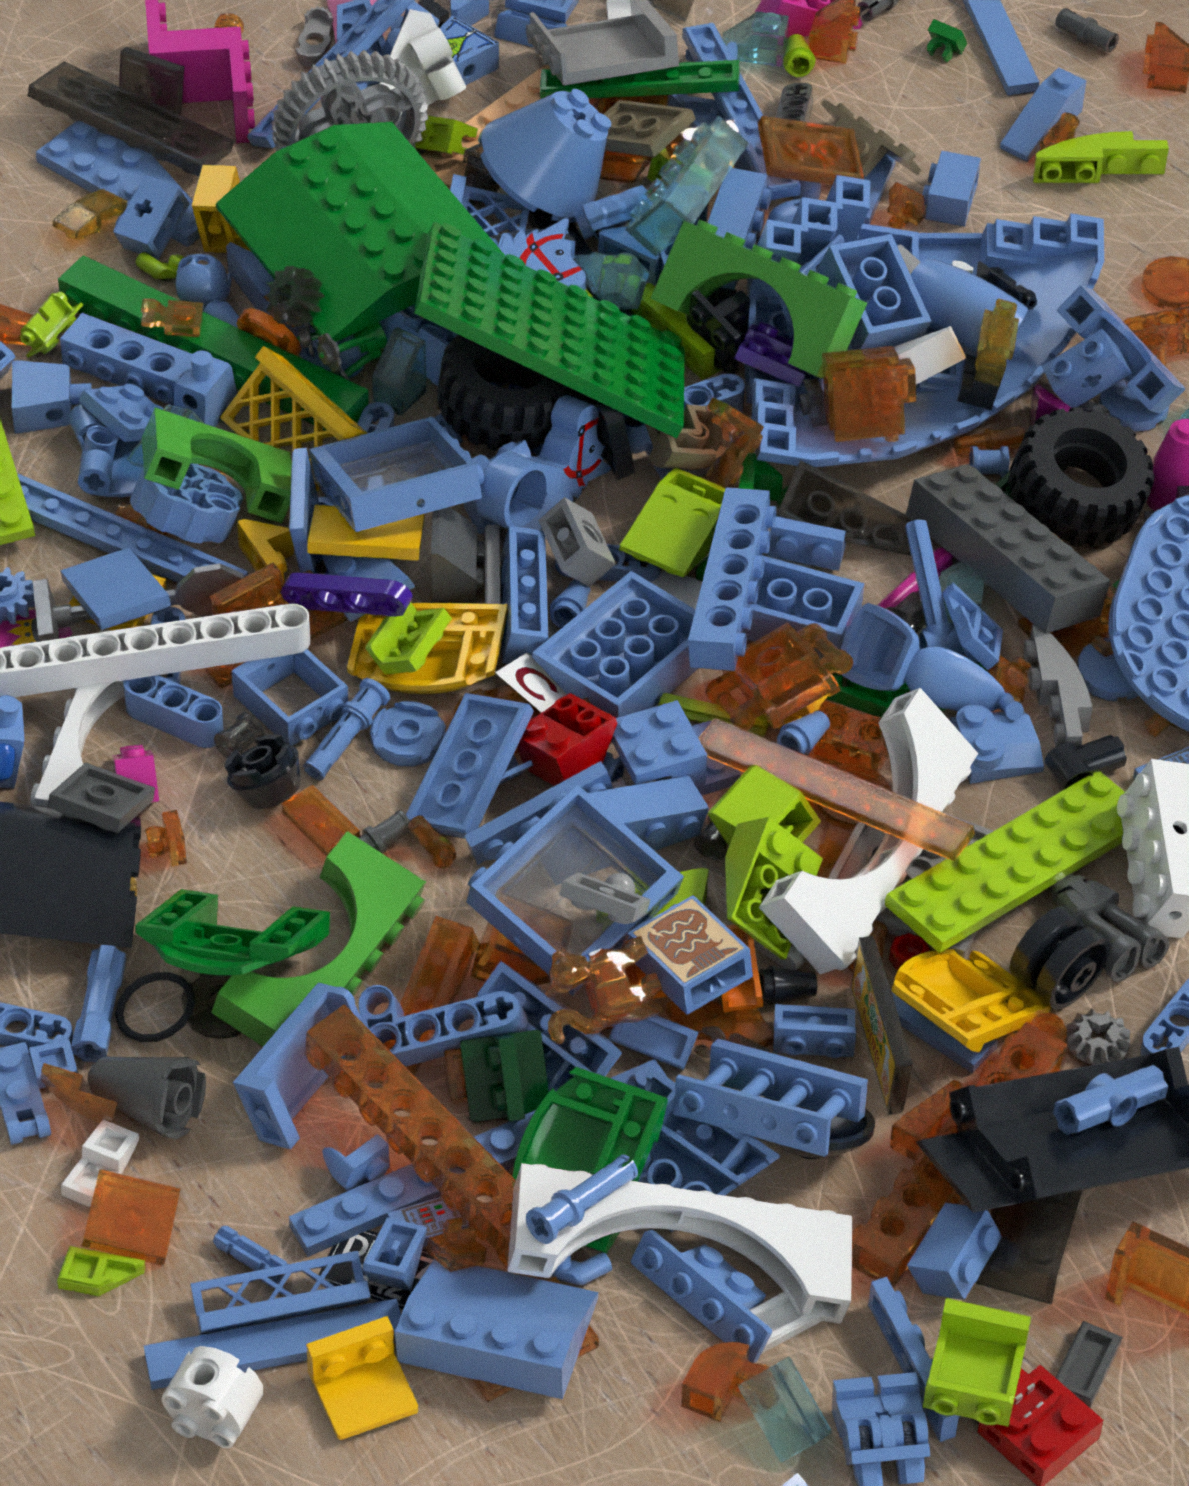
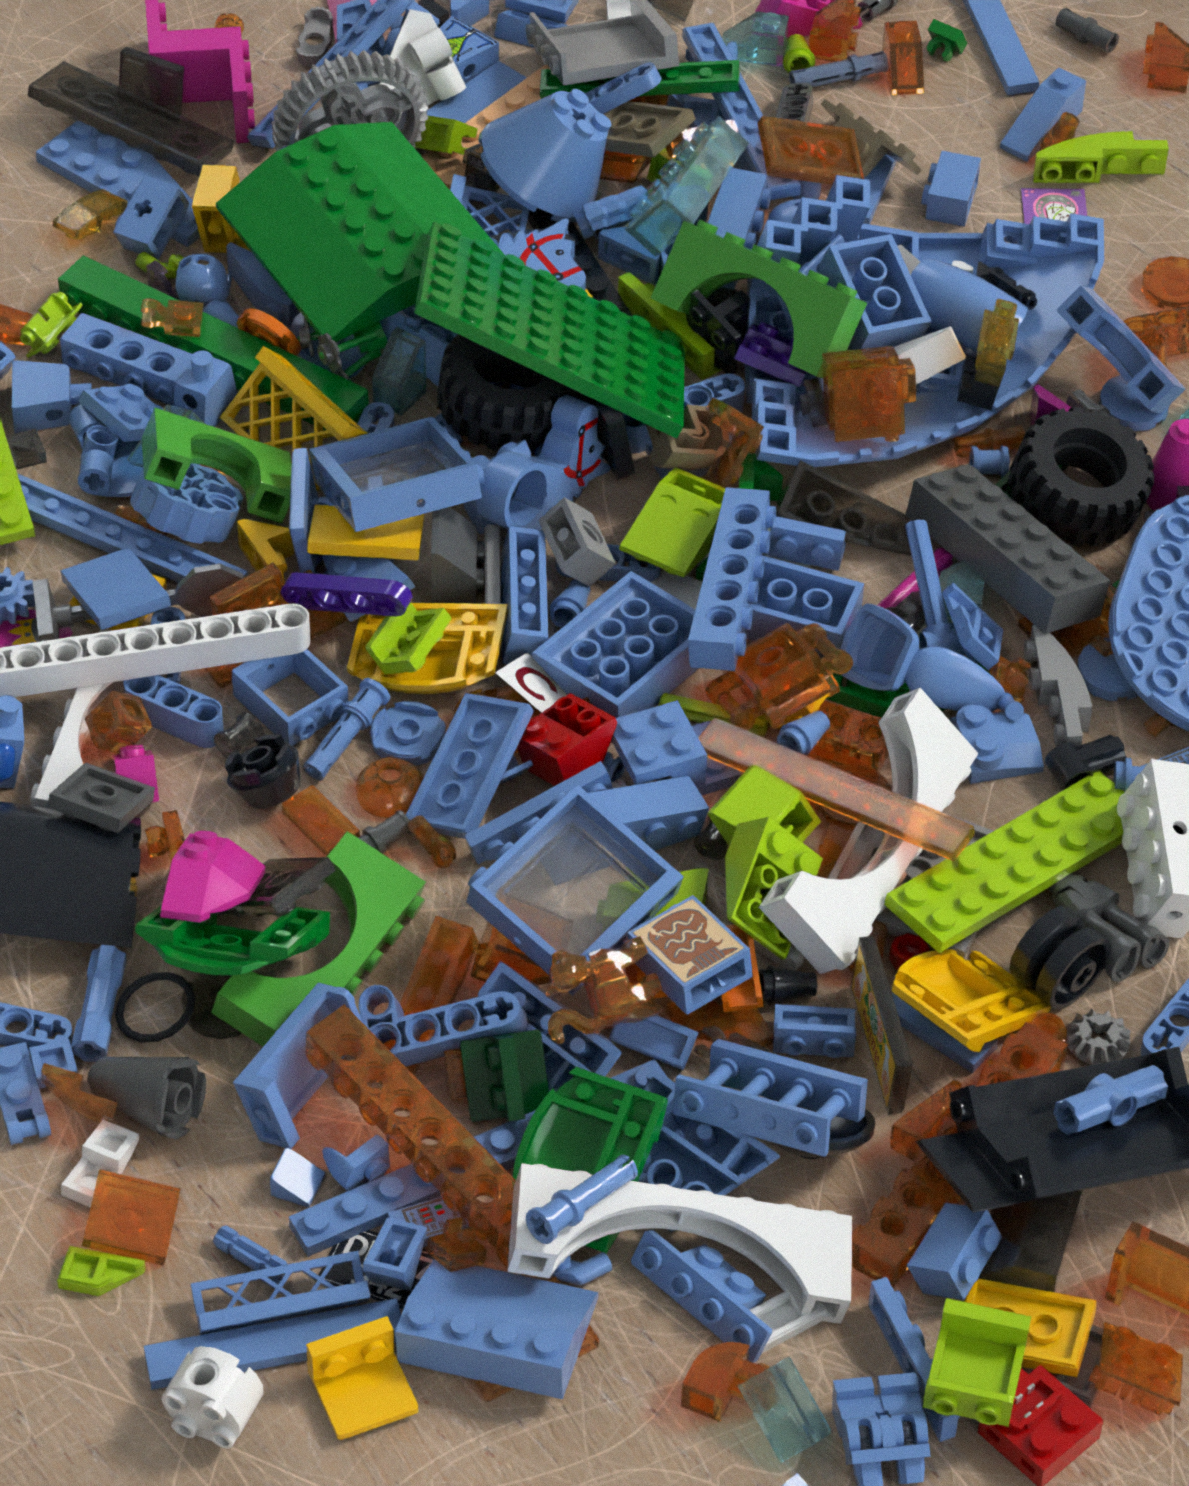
clear smoke gear [263,266,325,327] -> none
light grey plate [559,872,651,924] -> none
clear light blue slope [574,252,649,309] -> none
clear orange tile [887,182,925,229] -> none
medium blue brick [1042,329,1132,408] -> none
none -> clear smoke plate [6,428,47,470]
none -> clear orange brick [84,691,153,753]
none -> tile [147,260,181,301]
none -> dark pink wedge [160,831,266,923]
none -> clear smoke plate [218,857,336,917]
none -> slope [270,1148,325,1208]
none -> clear orange piece [356,757,424,819]
none -> medium blue piece [427,61,527,123]
none -> medium blue beam [585,62,662,114]
none -> sand blue pin [789,51,889,87]
none -> clear orange slope [882,21,924,95]
none -> yellow tile [964,1278,1096,1377]
none -> sticker [1021,188,1087,224]
none -> clear orange hinge [1089,1321,1183,1415]
none -> medium blue plate [1113,758,1139,792]

